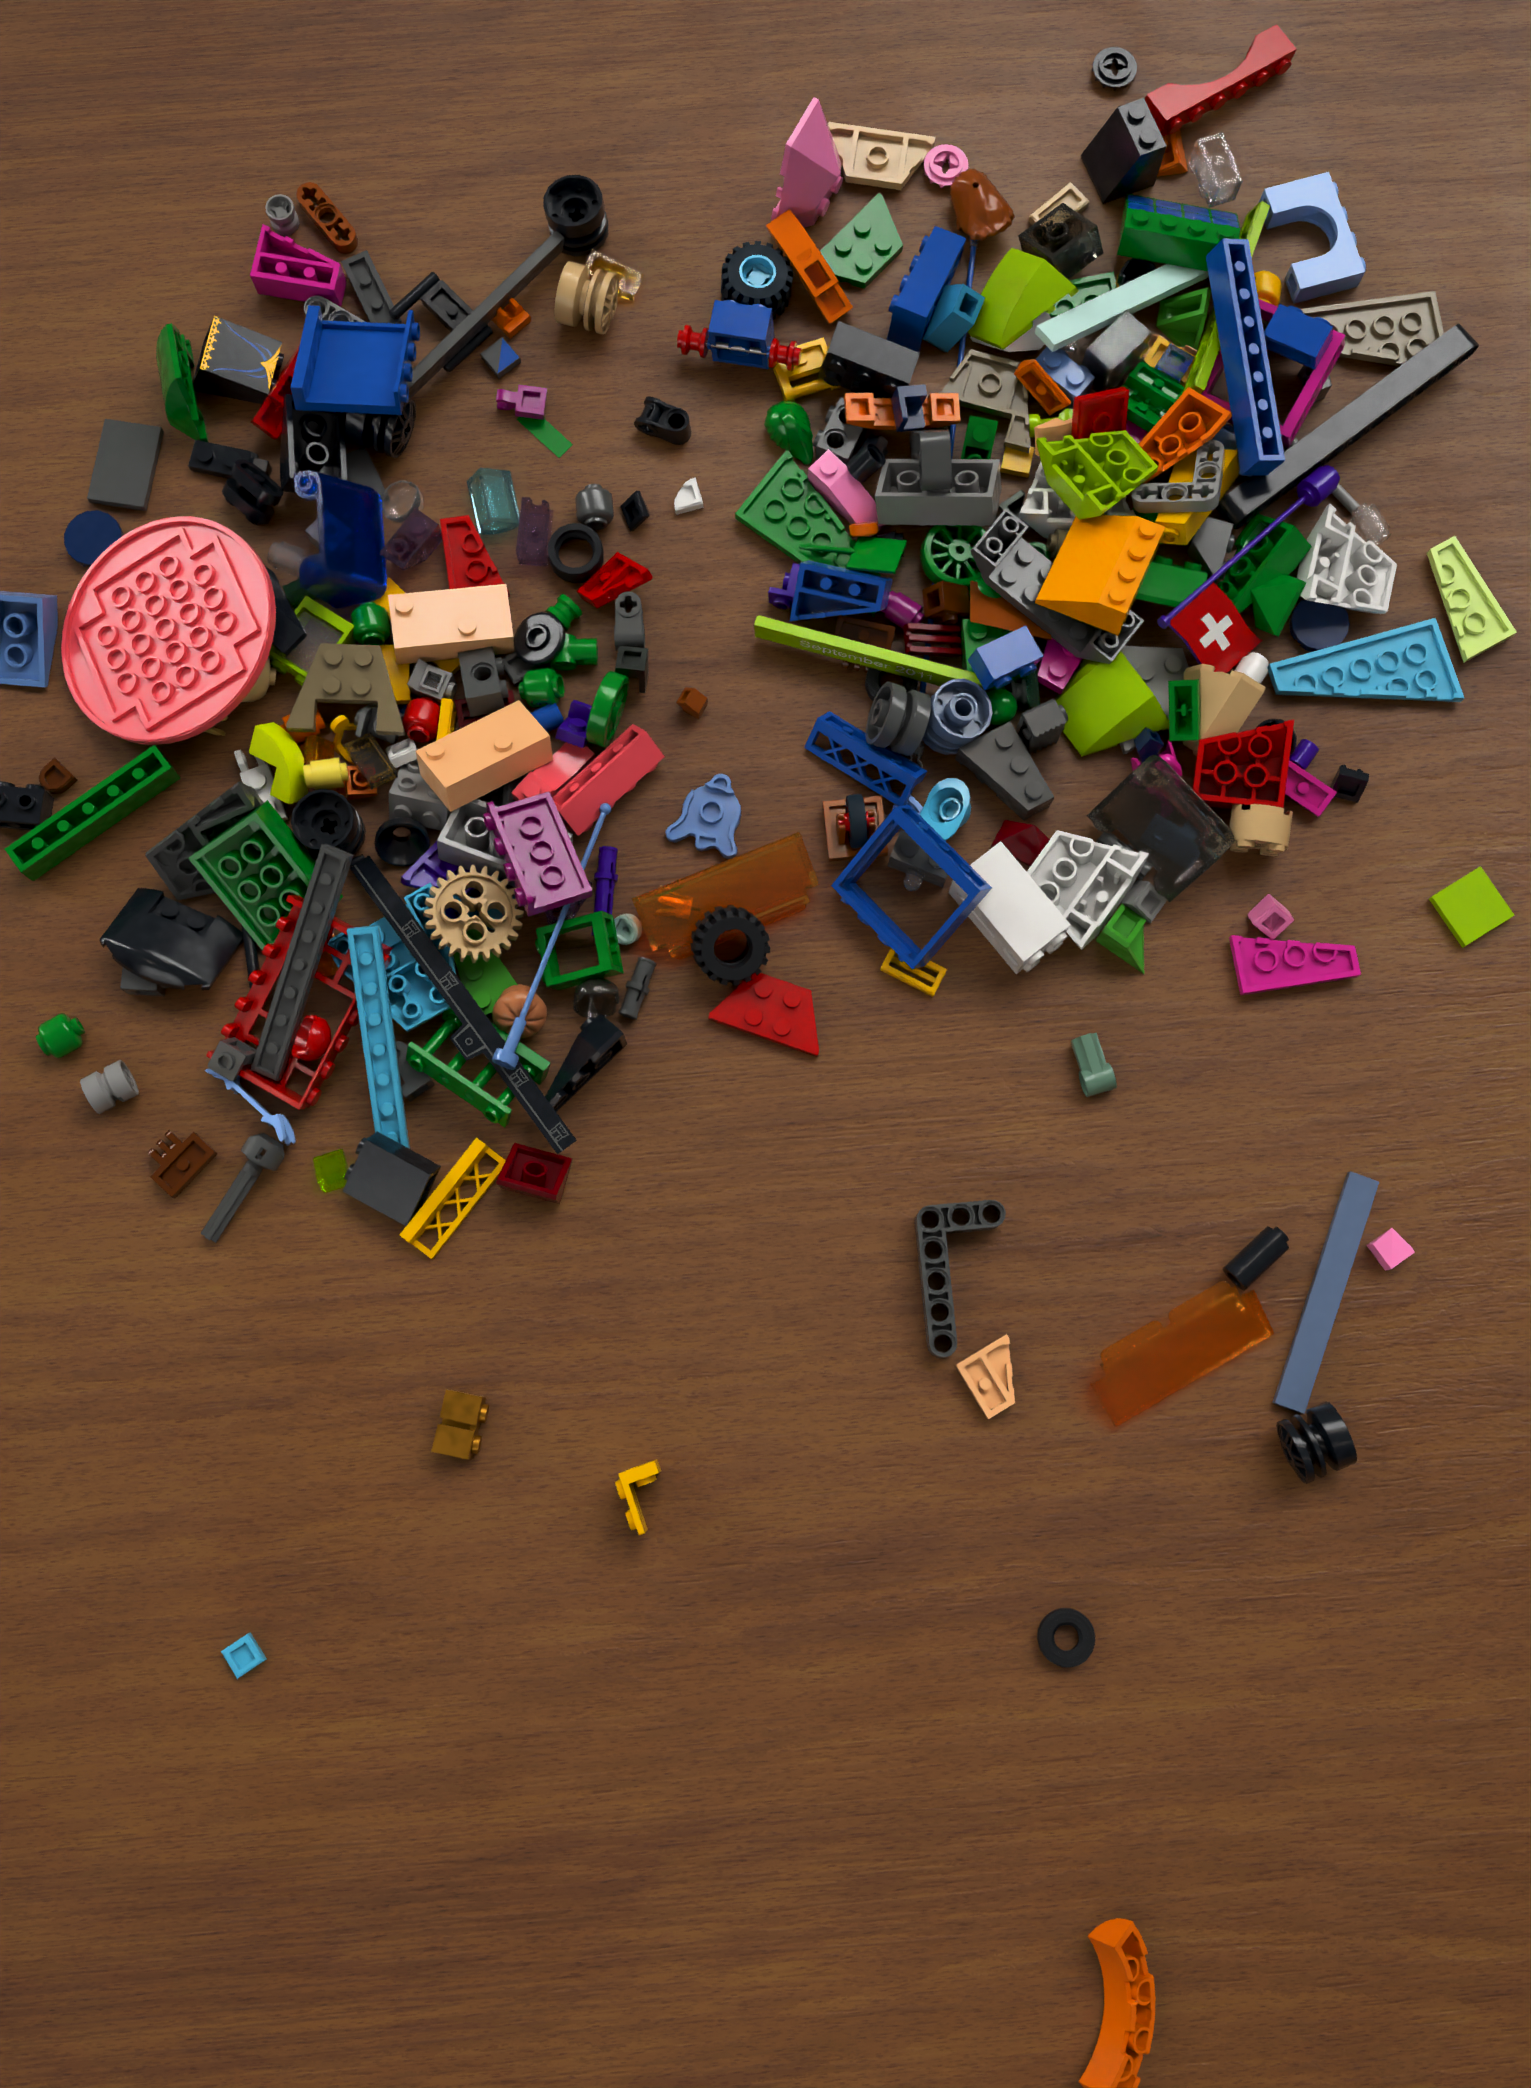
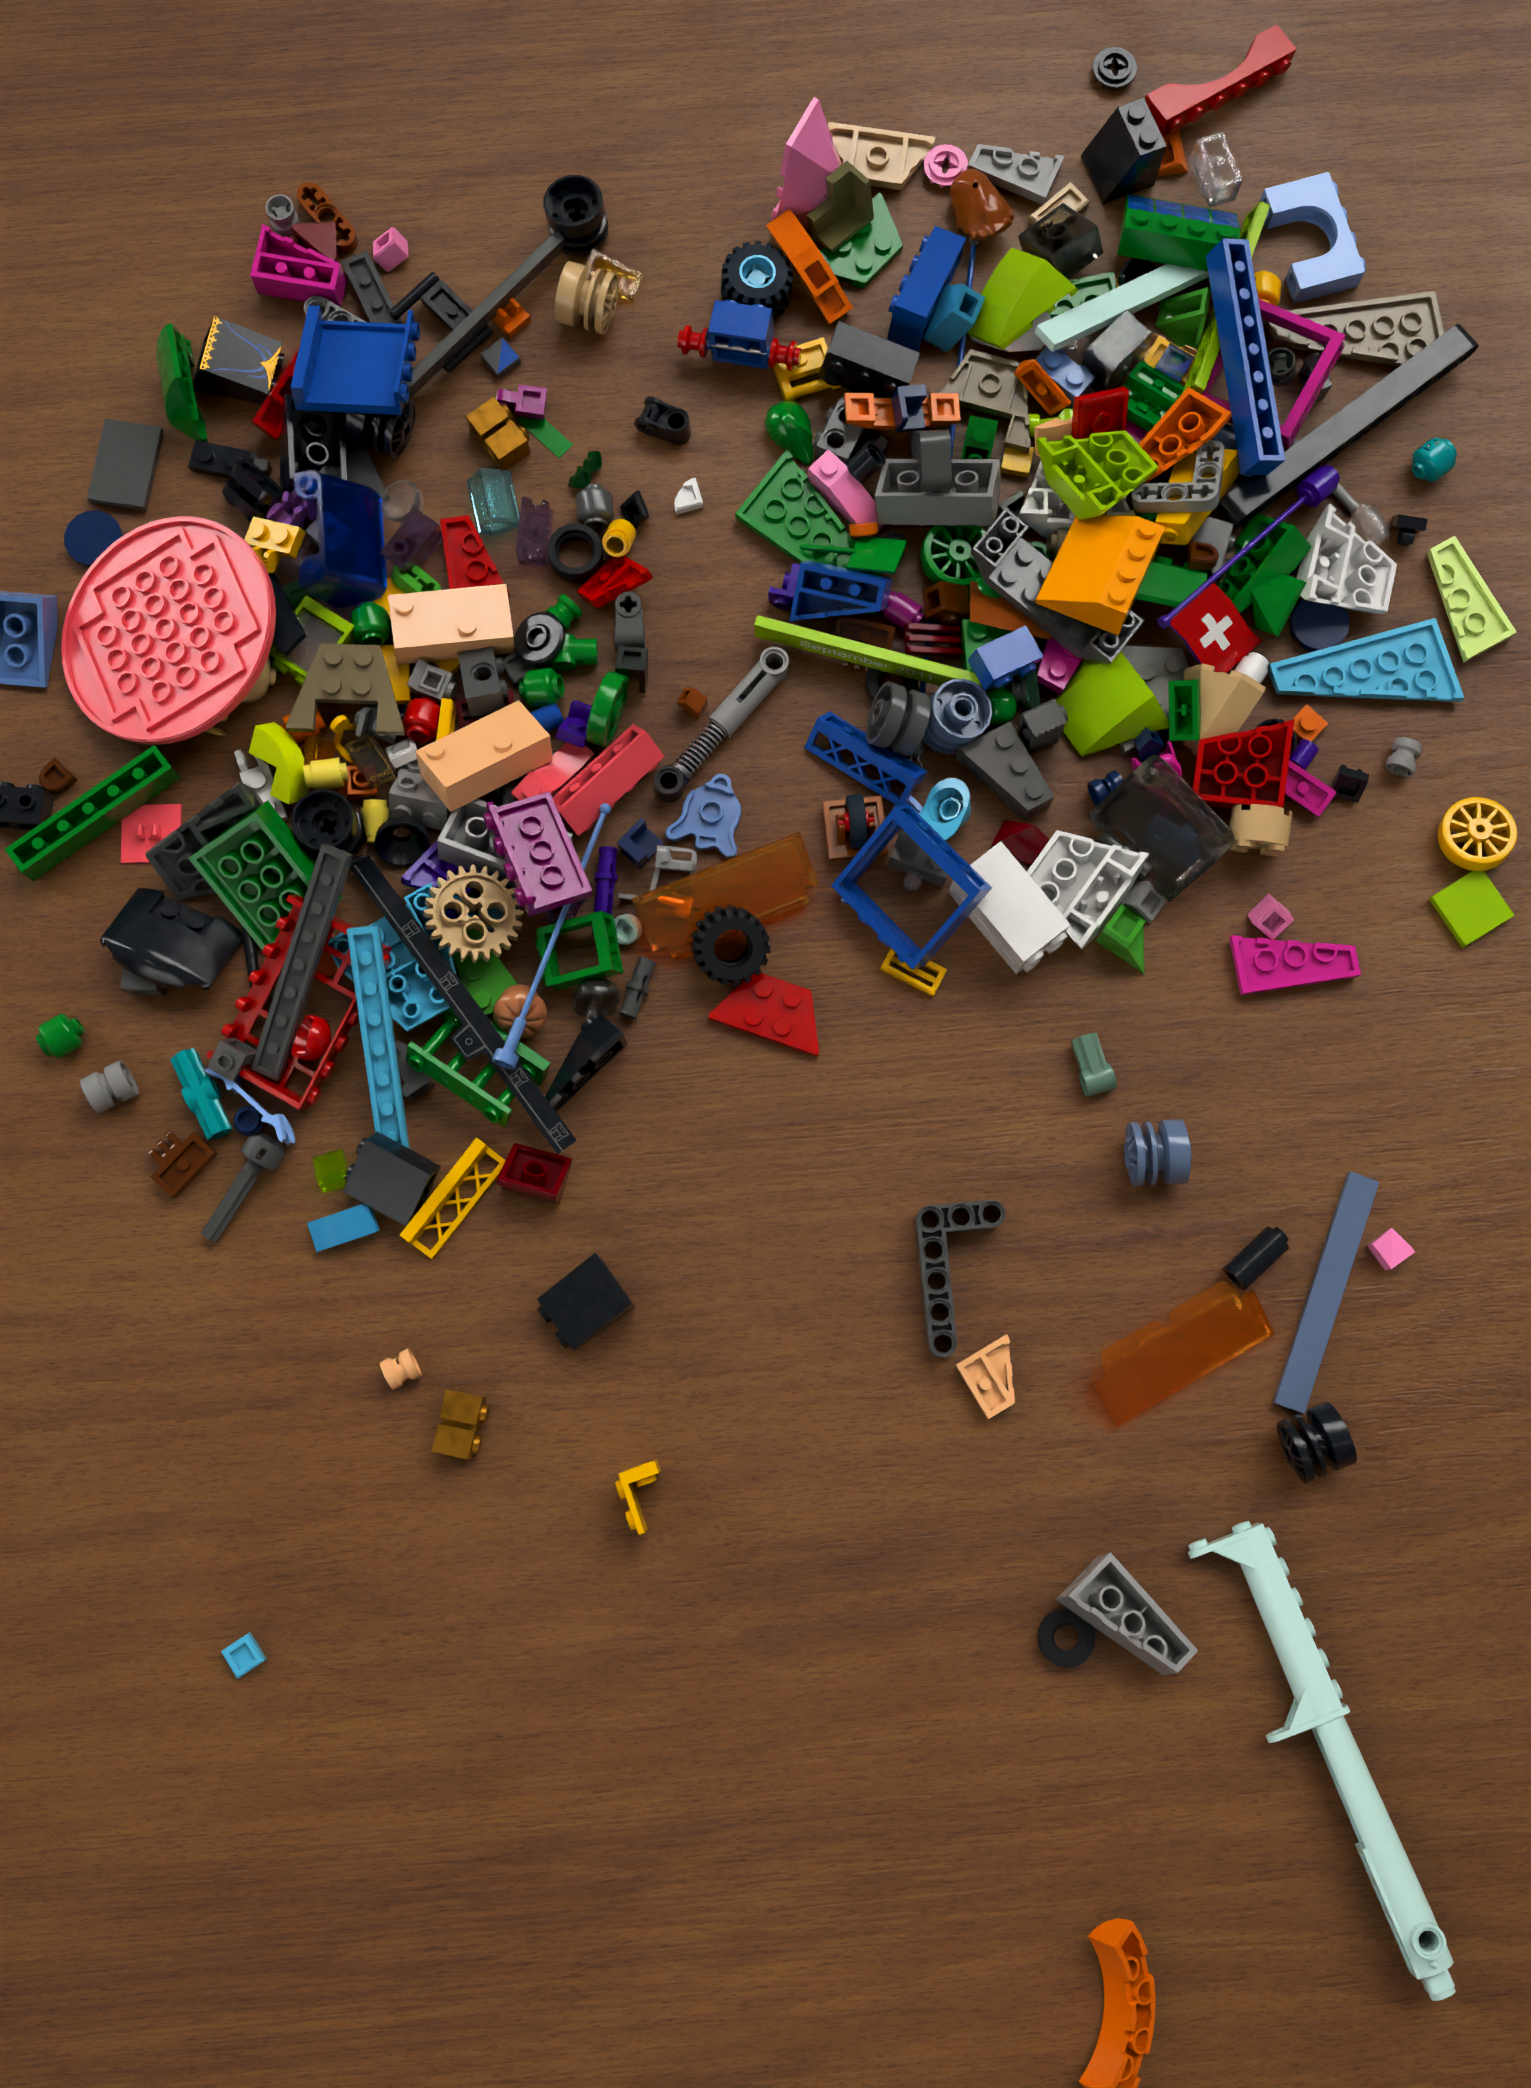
blue piece [1264,304,1333,370] -> none
none -> coral piece [121,804,182,864]
none -> teal piece [170,1048,233,1141]
none -> dark blue plate [233,1106,265,1136]
none -> yellow hinge [244,516,306,574]
none -> medium lavender animal [266,485,318,528]
none -> dark red slope [291,223,339,263]
none -> dark azure slope [307,1203,380,1252]
none -> light yellow cone [360,799,389,843]
none -> bright pink slope [373,227,409,272]
none -> light nougat wheel [380,1348,422,1390]
none -> bright green beam [391,560,441,593]
none -> pearl gold piece [466,397,530,472]
none -> black slope [537,1253,635,1351]
none -> dark green piece [568,450,602,488]
none -> yellow brick [602,519,636,557]
none -> dark blue panel [617,818,663,869]
none -> light grey piece [618,845,697,901]
none -> piece [654,646,789,803]
none -> olive panel [807,161,874,252]
none -> light grey wing [967,144,1065,205]
none -> light grey wedge [1055,1552,1198,1675]
none -> dark blue wheel [1087,770,1127,809]
none -> sand blue wheel [1124,1119,1191,1187]
none -> reddish brown tile [1187,541,1219,570]
none -> light aqua piece [1187,1521,1456,2001]
none -> pearl dark grey wheel [1268,347,1296,387]
none -> orange plate [1292,704,1328,742]
none -> light grey wheel [1385,737,1423,777]
none -> black tile [1390,514,1428,546]
none -> teal head [1412,437,1457,482]
none -> yellow wheel [1437,797,1518,871]

